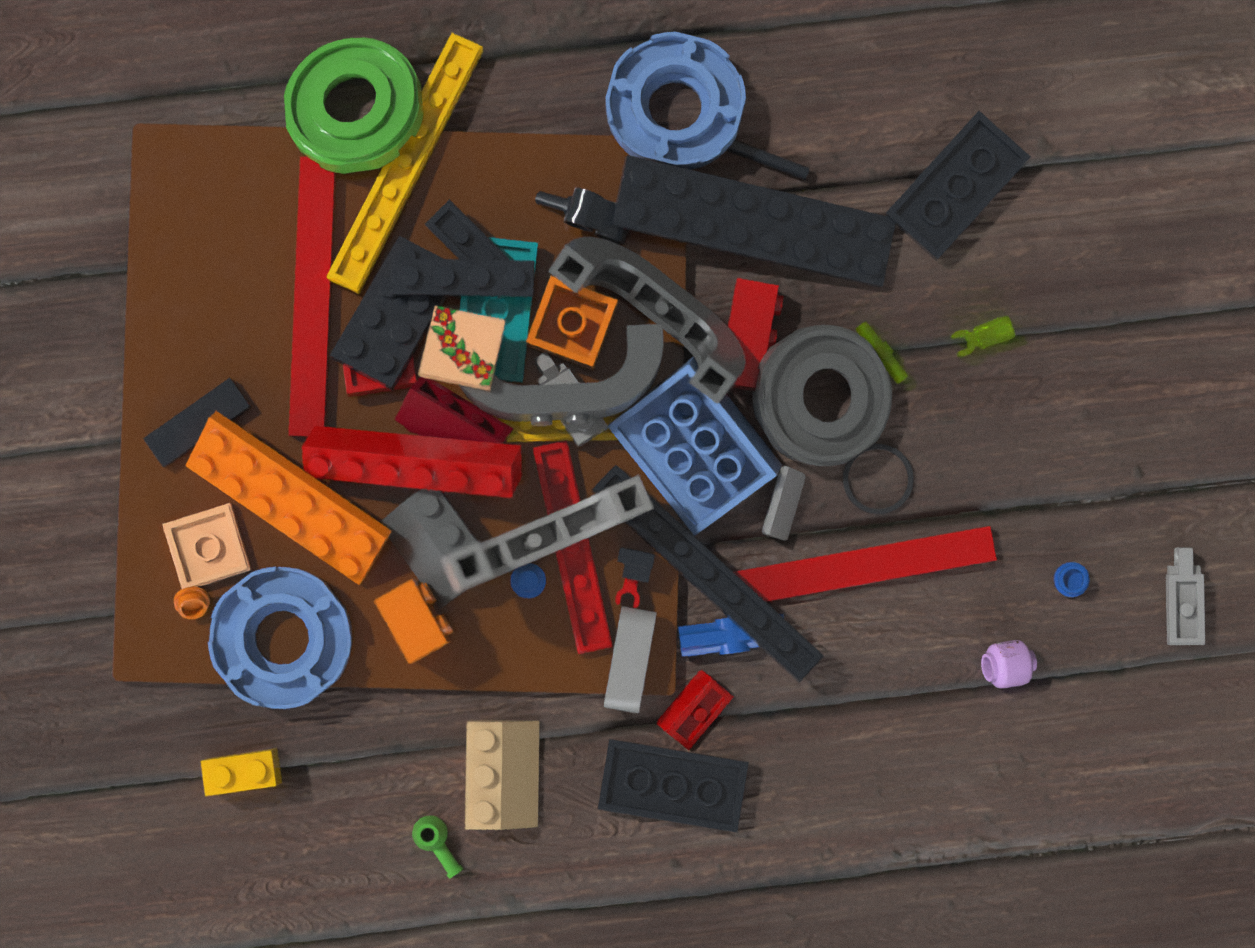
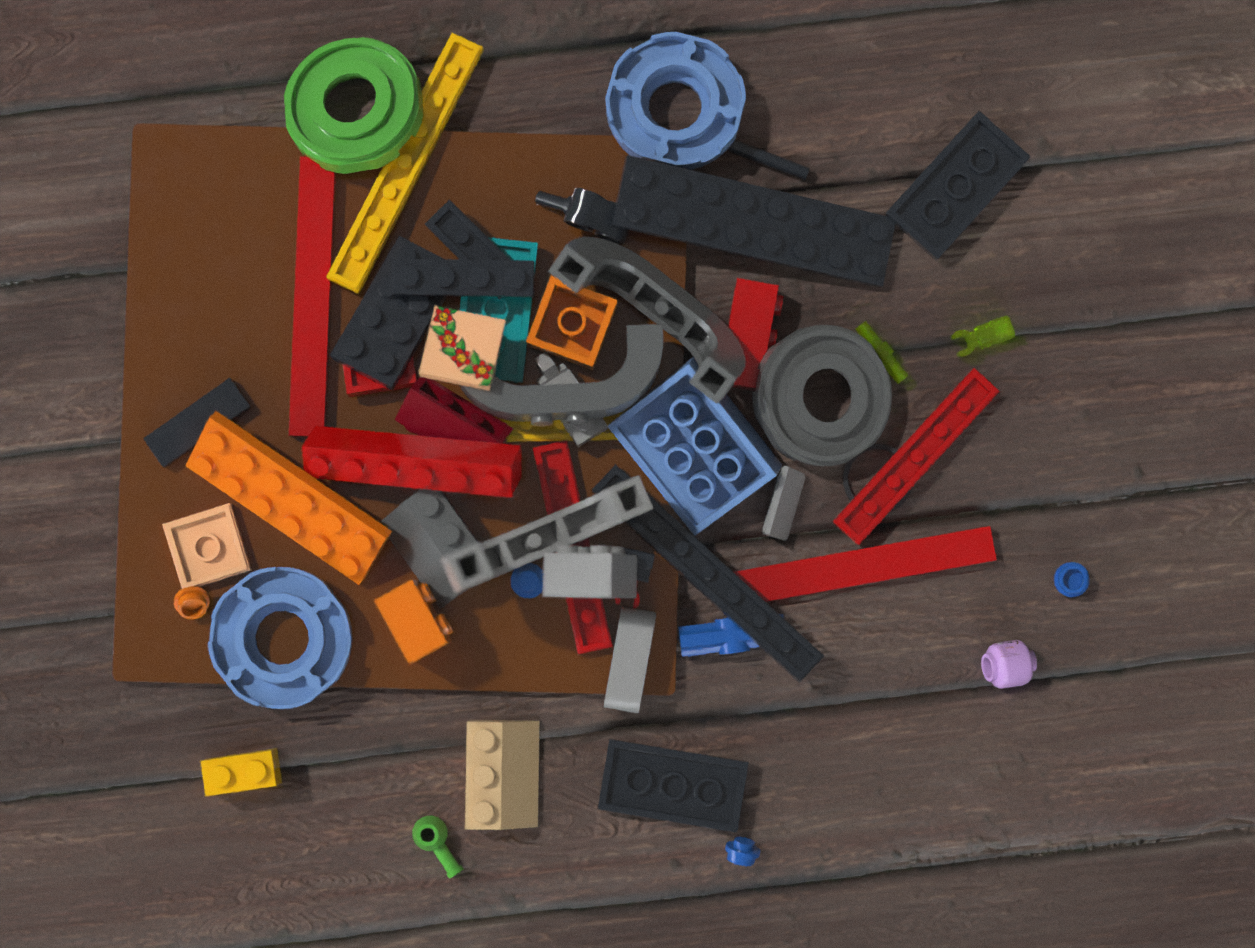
red slope [657,670,734,750] -> none
light grey hinge [1166,547,1205,645] -> none
none -> light grey brick [543,546,637,598]
none -> blue plate [725,837,761,866]
none -> red tile [832,368,1000,545]

